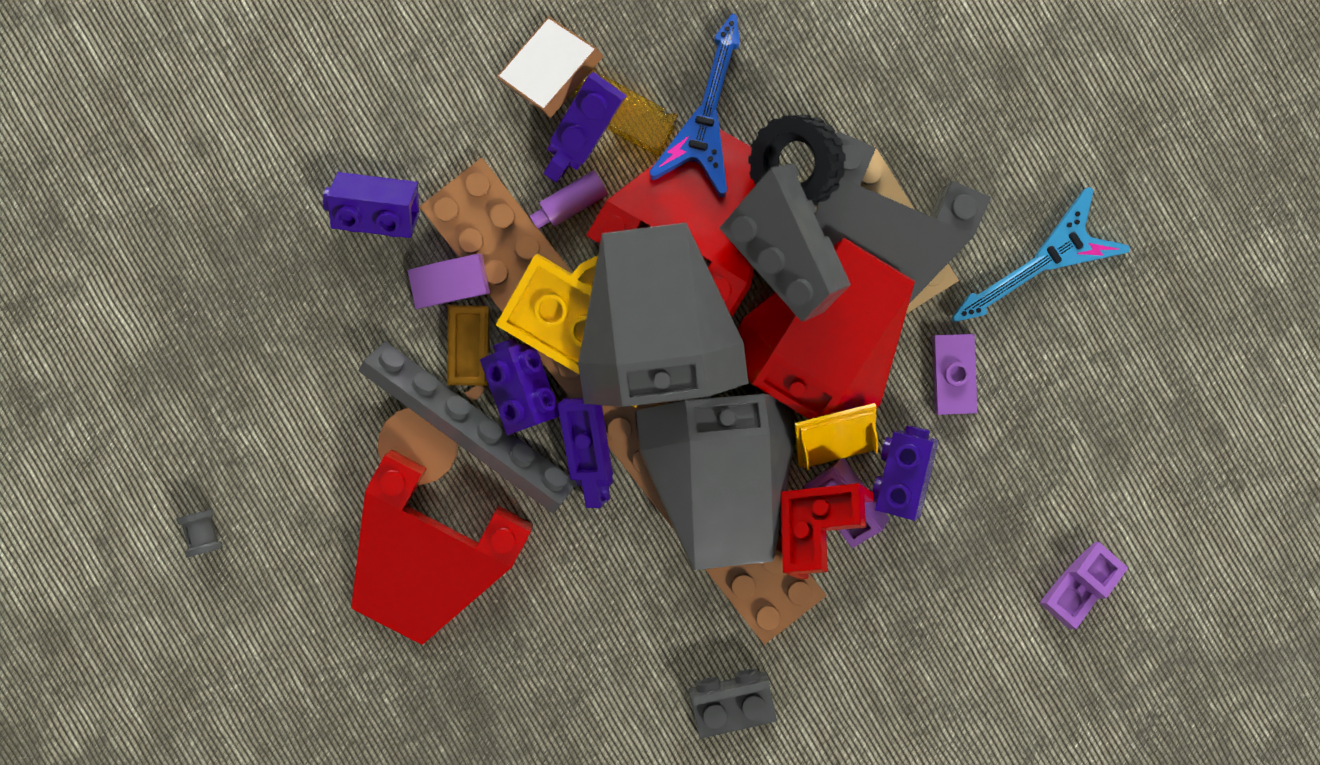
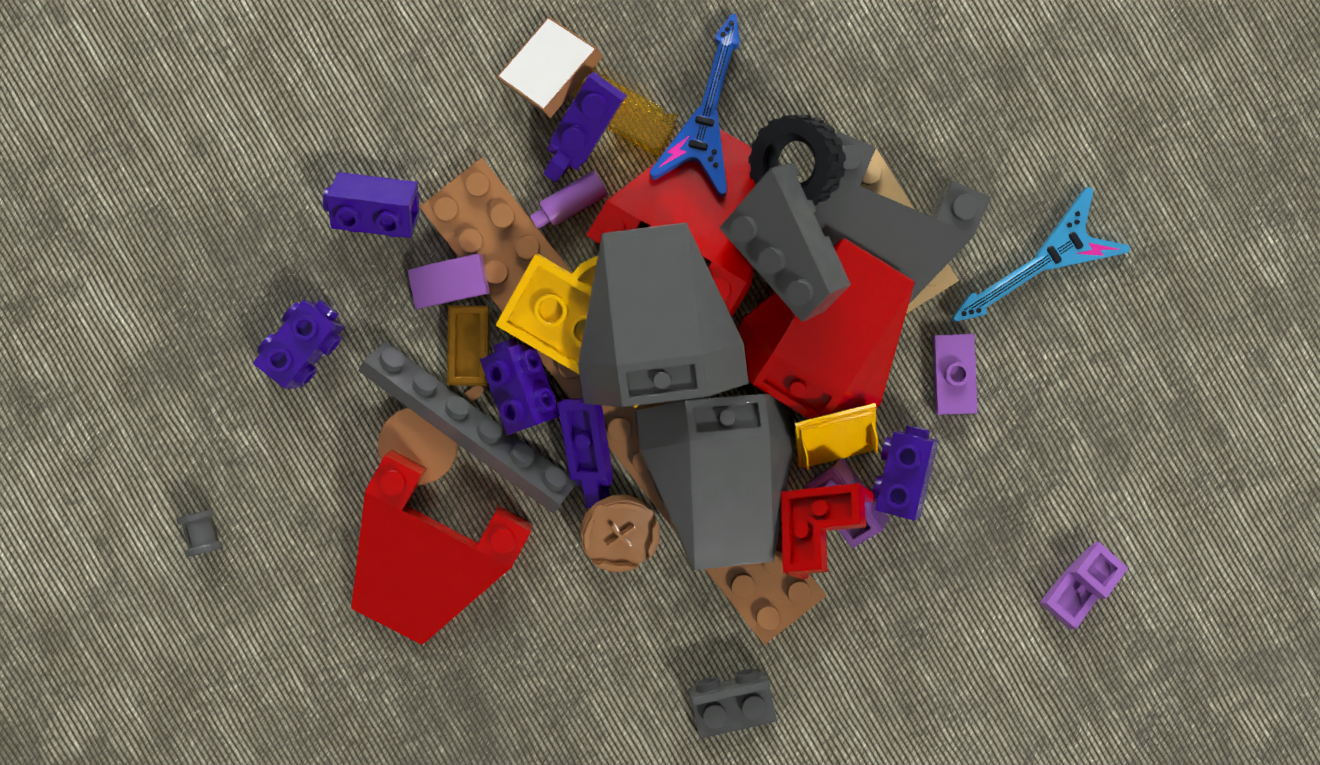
none -> dark purple brick [253,300,345,389]
none -> medium nougat tile [580,494,660,573]

